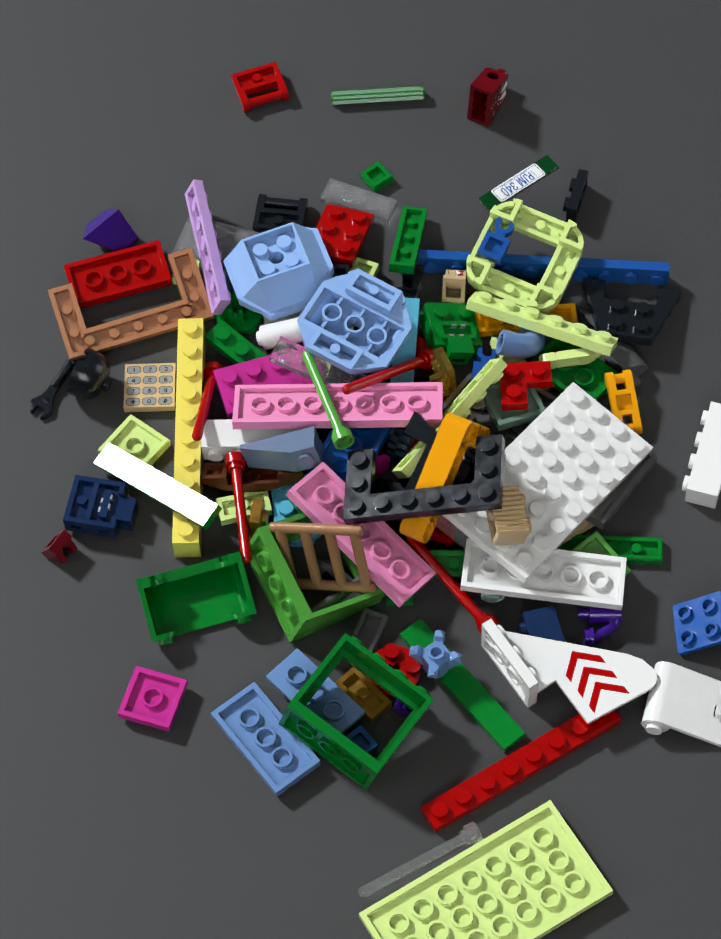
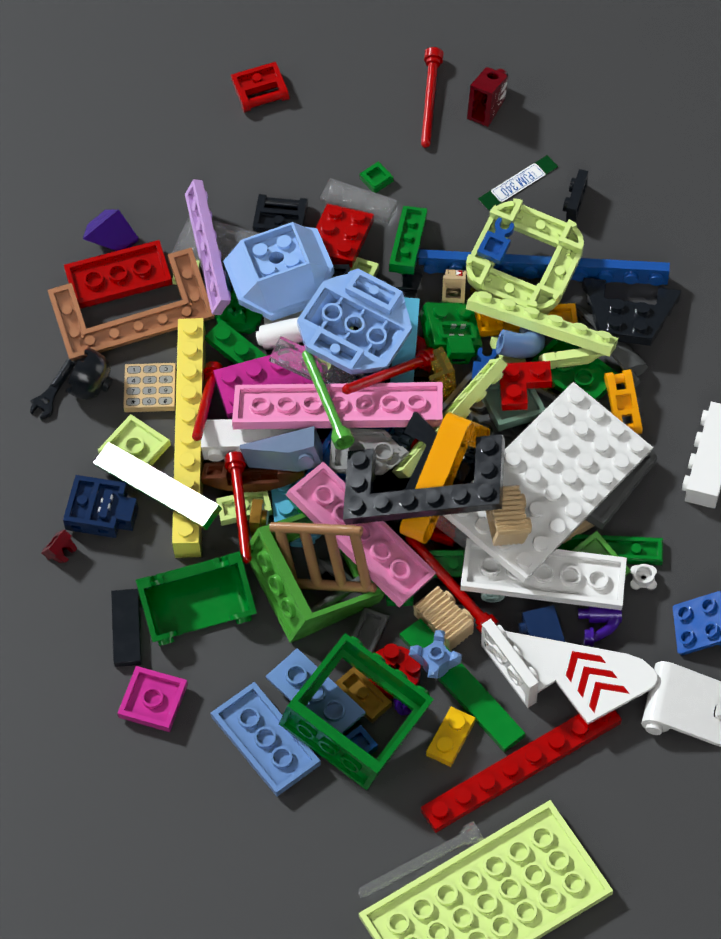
green axle [331,85,425,105] -> none
none -> black tile [111,589,142,667]
none -> light grey tile [329,428,409,475]
none -> tan brick [413,586,474,651]
none -> red piece [421,47,444,148]
none -> yellow plate [426,706,475,767]
none -> white plate [630,564,657,590]

